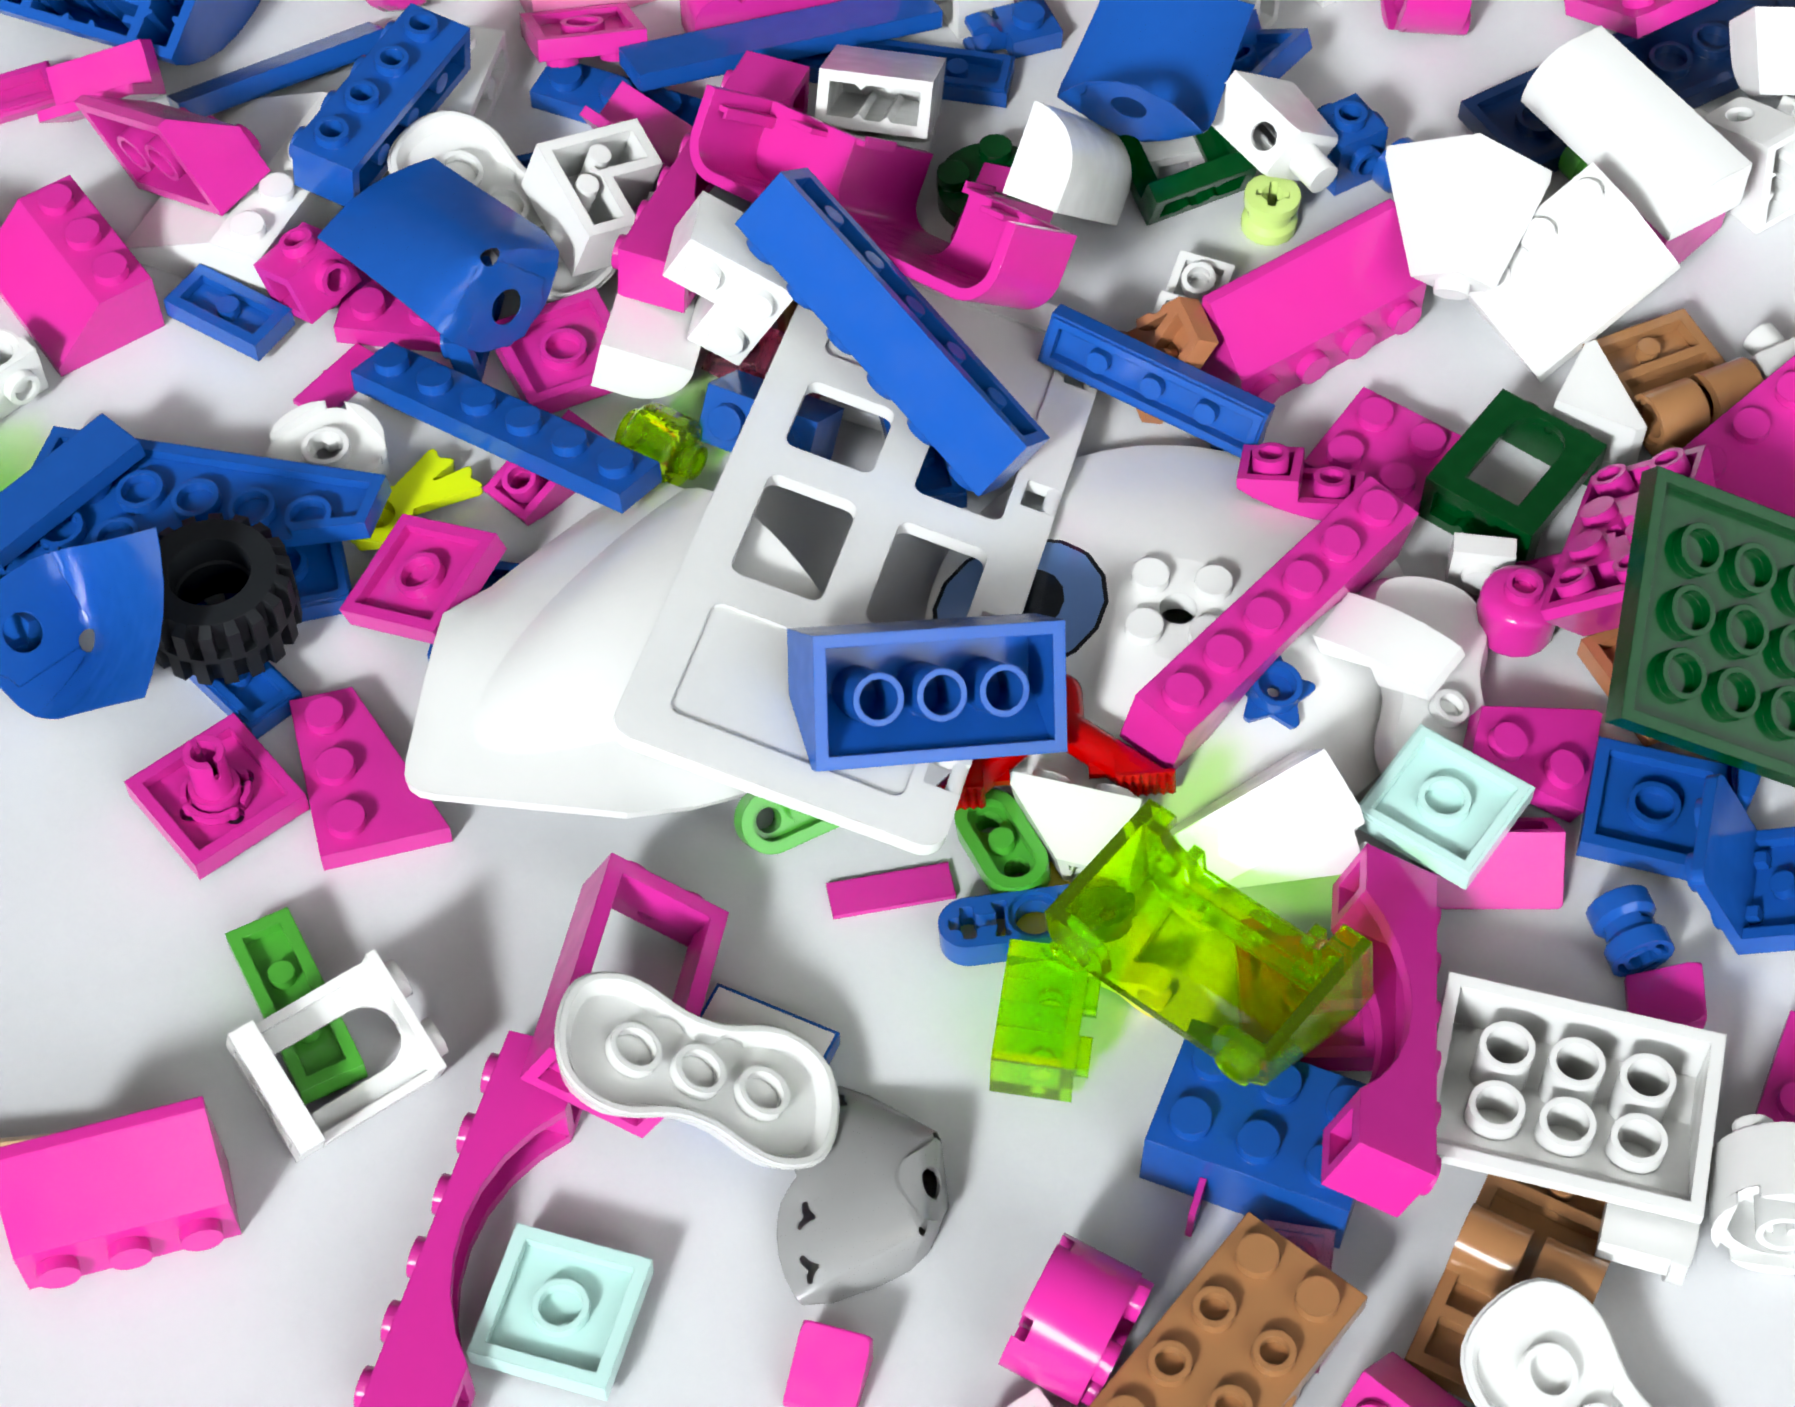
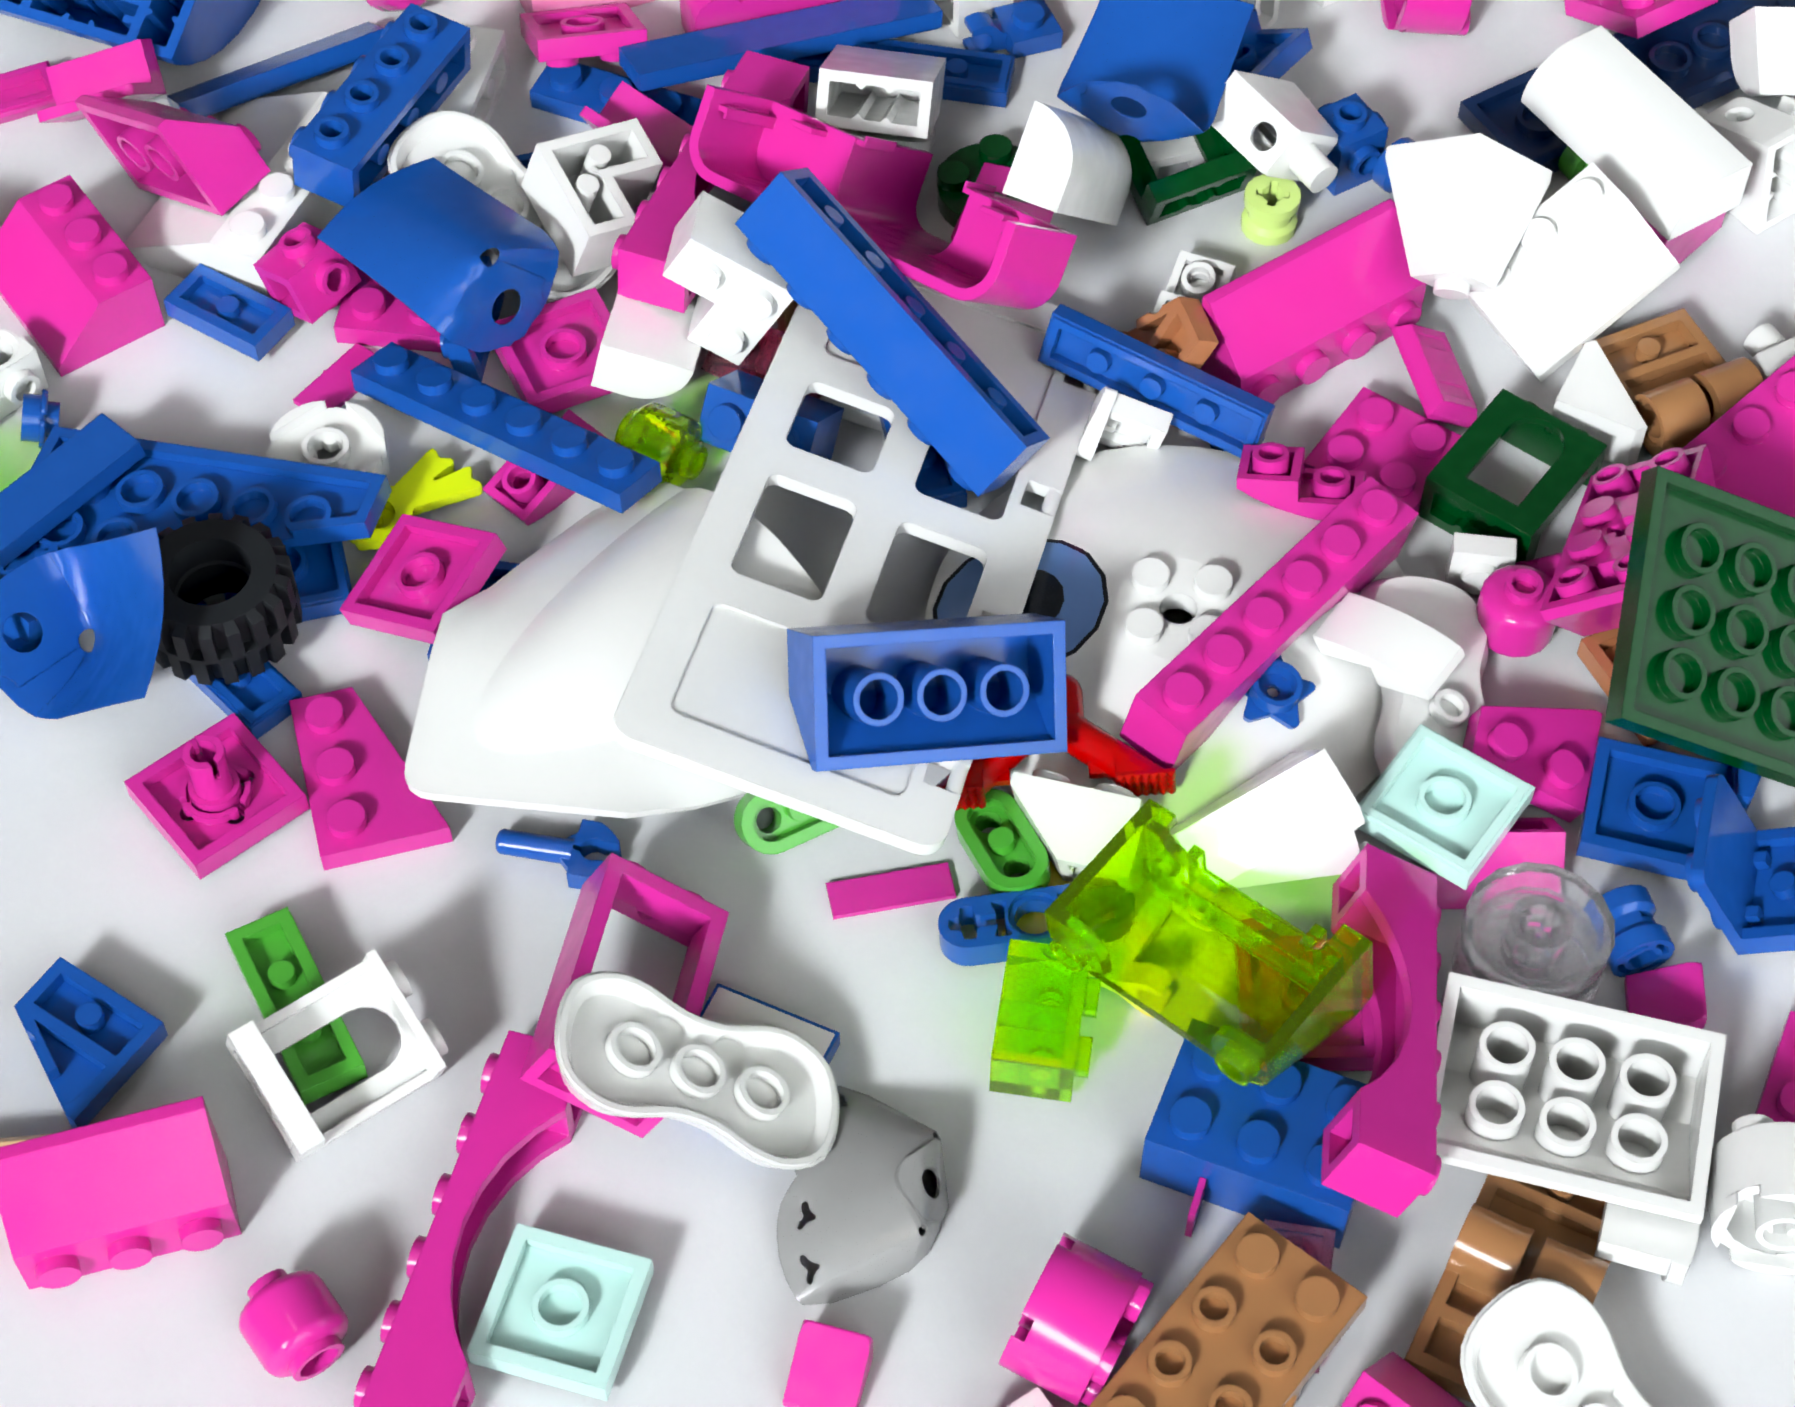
none -> blue wing [14,957,168,1129]
none -> blue plate [21,389,60,448]
none -> dark pink head [239,1269,349,1382]
none -> blue bar [495,819,622,889]
none -> white tile [1076,386,1173,461]
none -> dark pink tile [1391,324,1477,428]
none -> clear wheel [1452,862,1615,1004]

